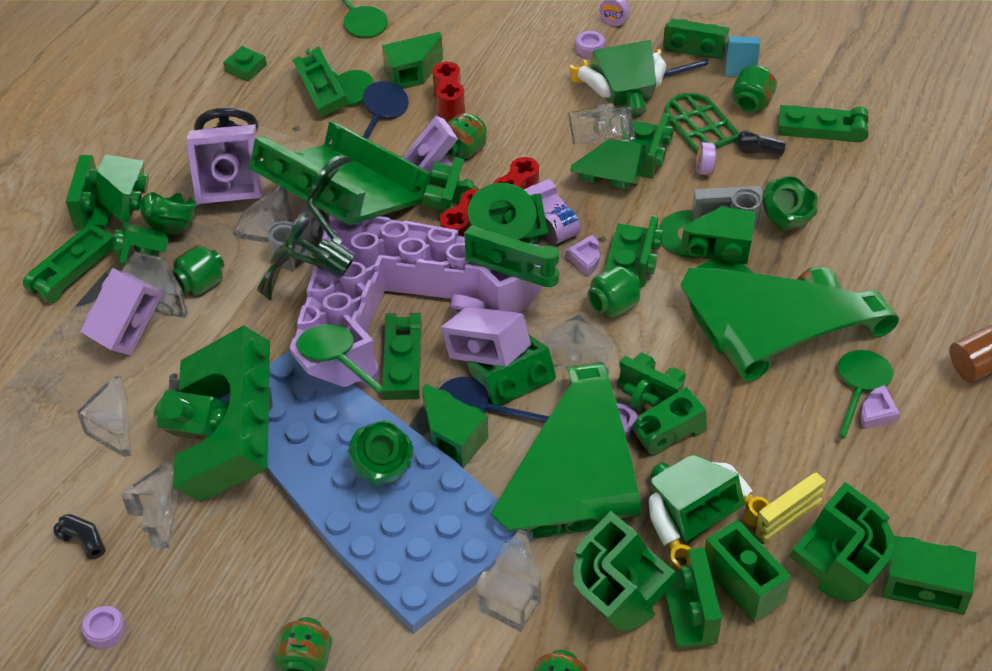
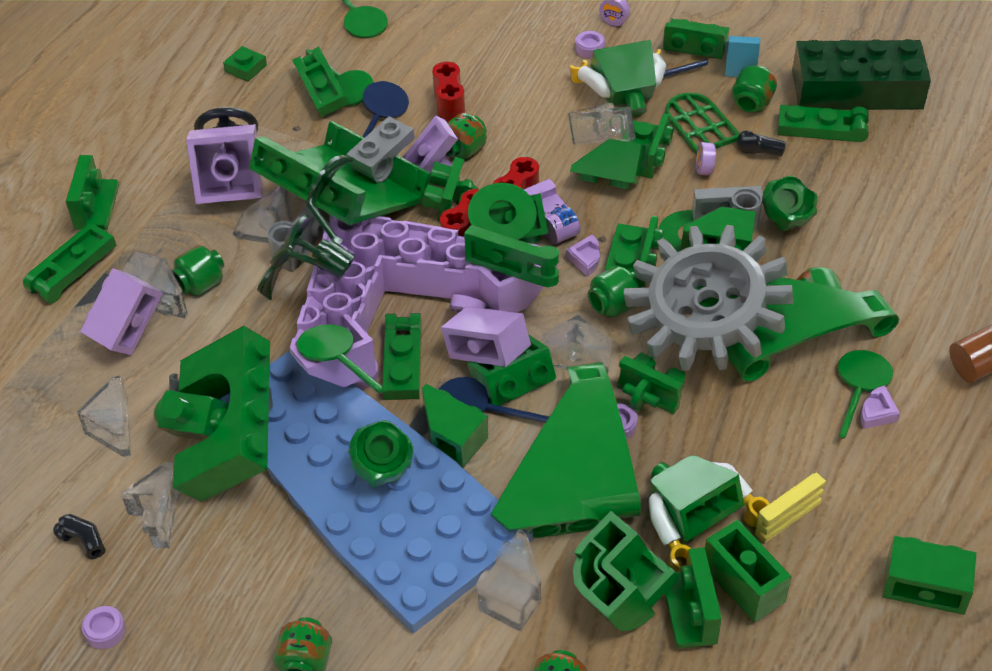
green slope [96,154,149,223] -> none
green bracket [111,222,168,265] -> none
green hair [139,192,198,235] -> none
green slope [382,31,443,89] -> none
green leg [632,387,707,455] -> none
green brick [789,482,897,601] -> none
none -> light grey plate [346,116,415,183]
none -> light grey gear [624,225,793,371]
none -> dark green piece [792,39,931,110]

